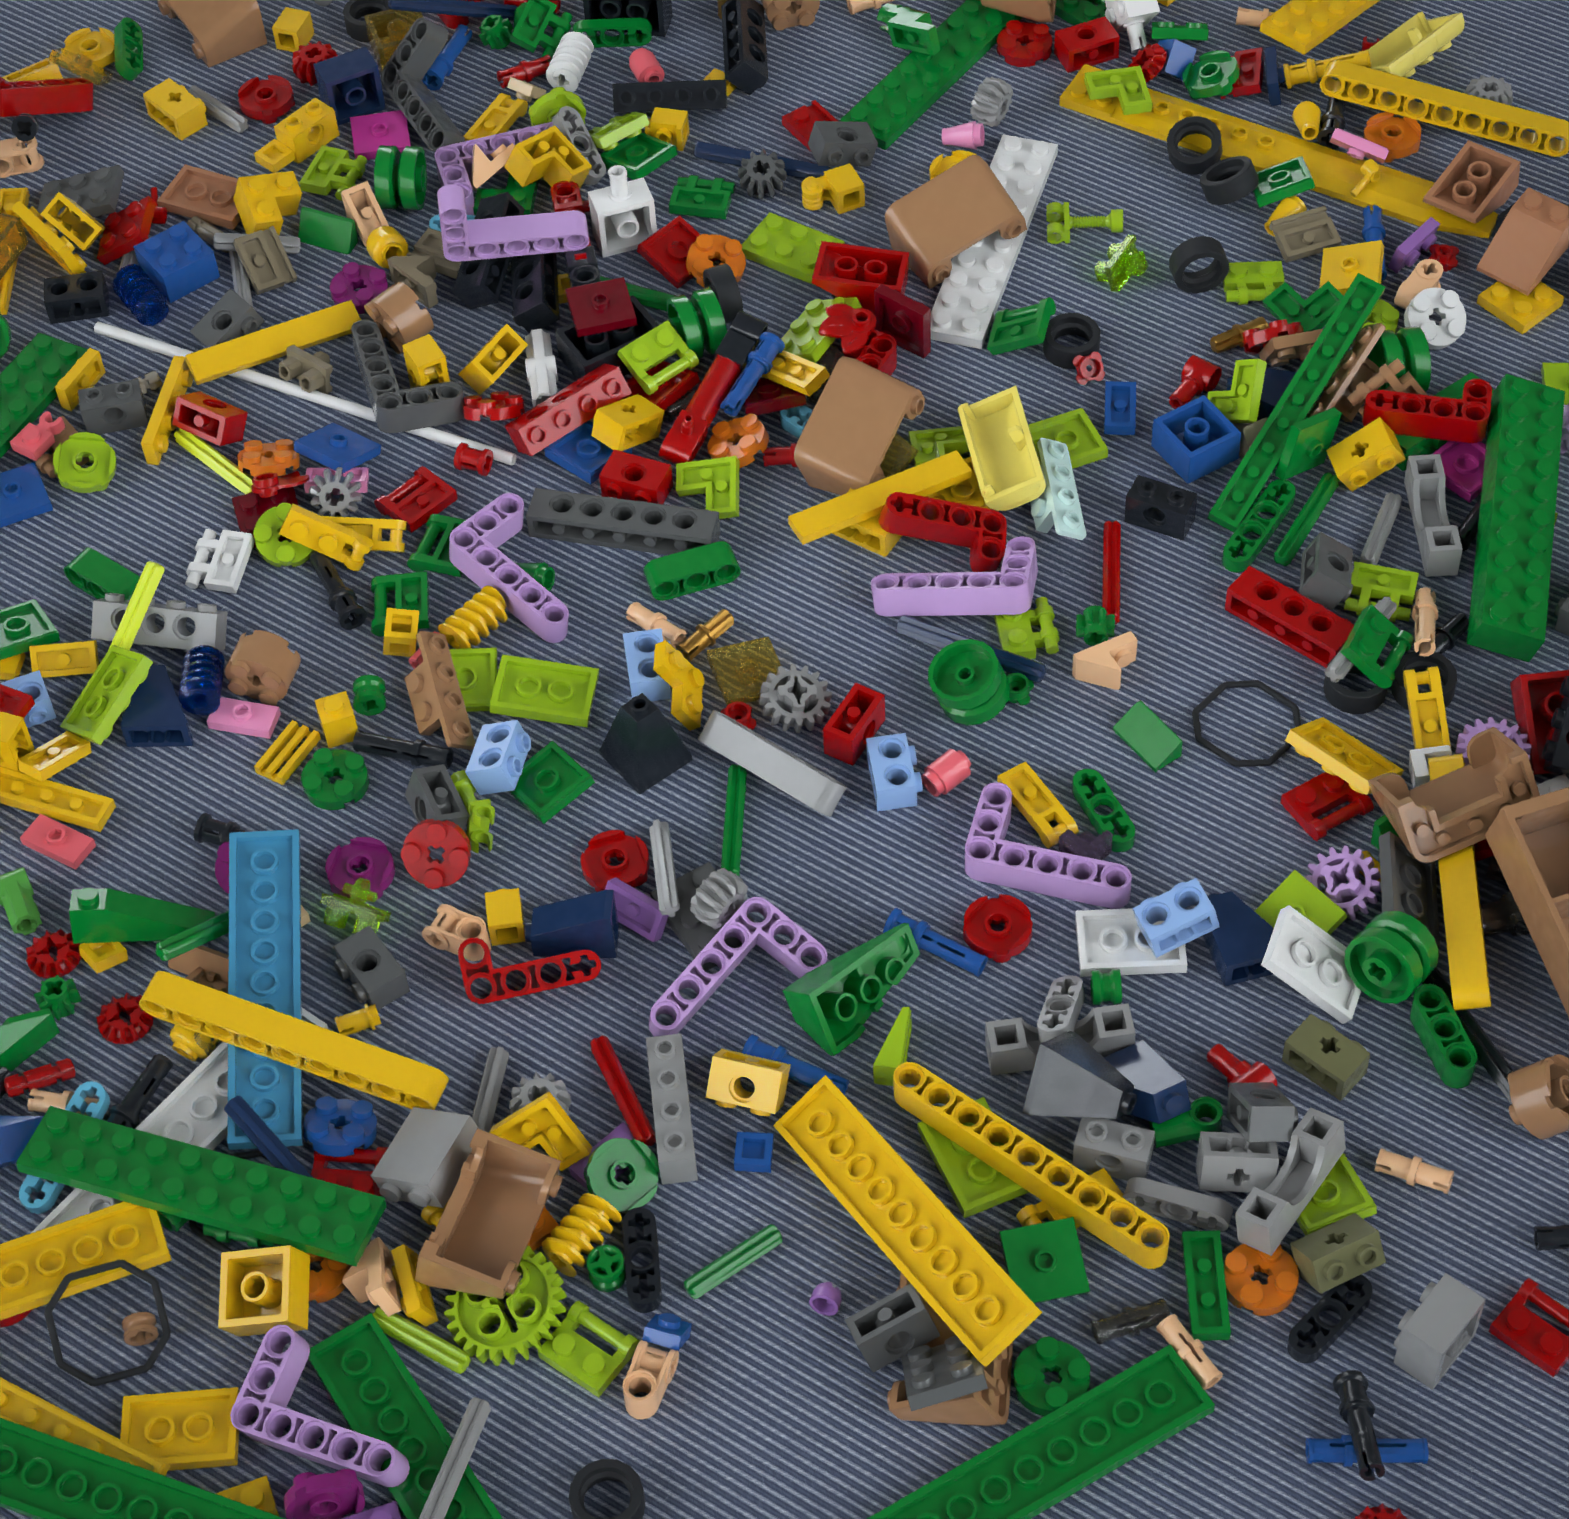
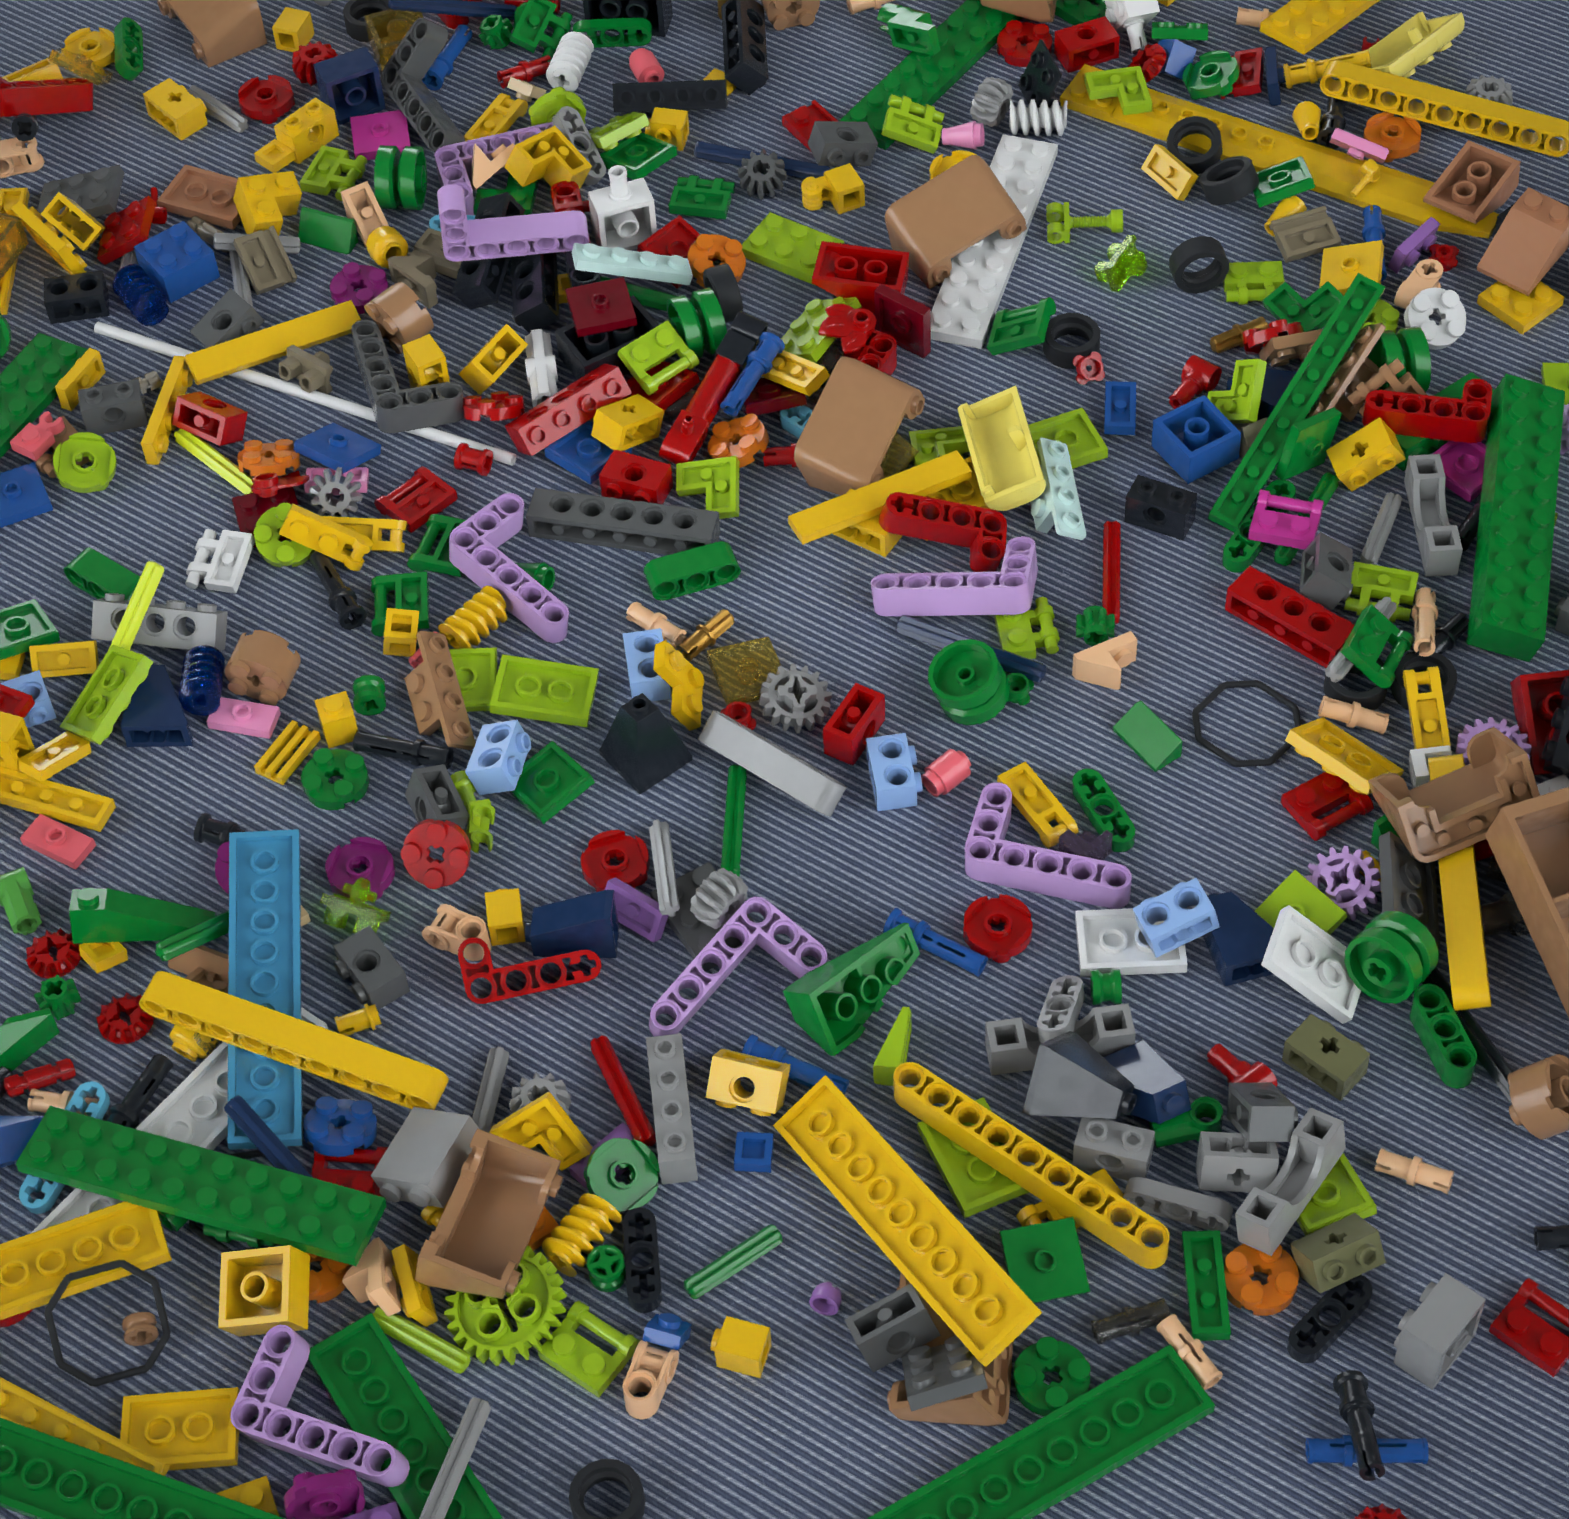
none -> light aqua plate [571,243,693,285]
none -> yellow brick [710,1316,772,1378]
none -> lime plate [881,94,944,154]
none -> white piece [1009,99,1067,136]
none -> black hinge [1018,40,1062,108]
none -> yellow plate [1141,144,1199,201]
none -> dark pink plate [1248,489,1324,550]
none -> light nougat pin [1318,695,1389,735]

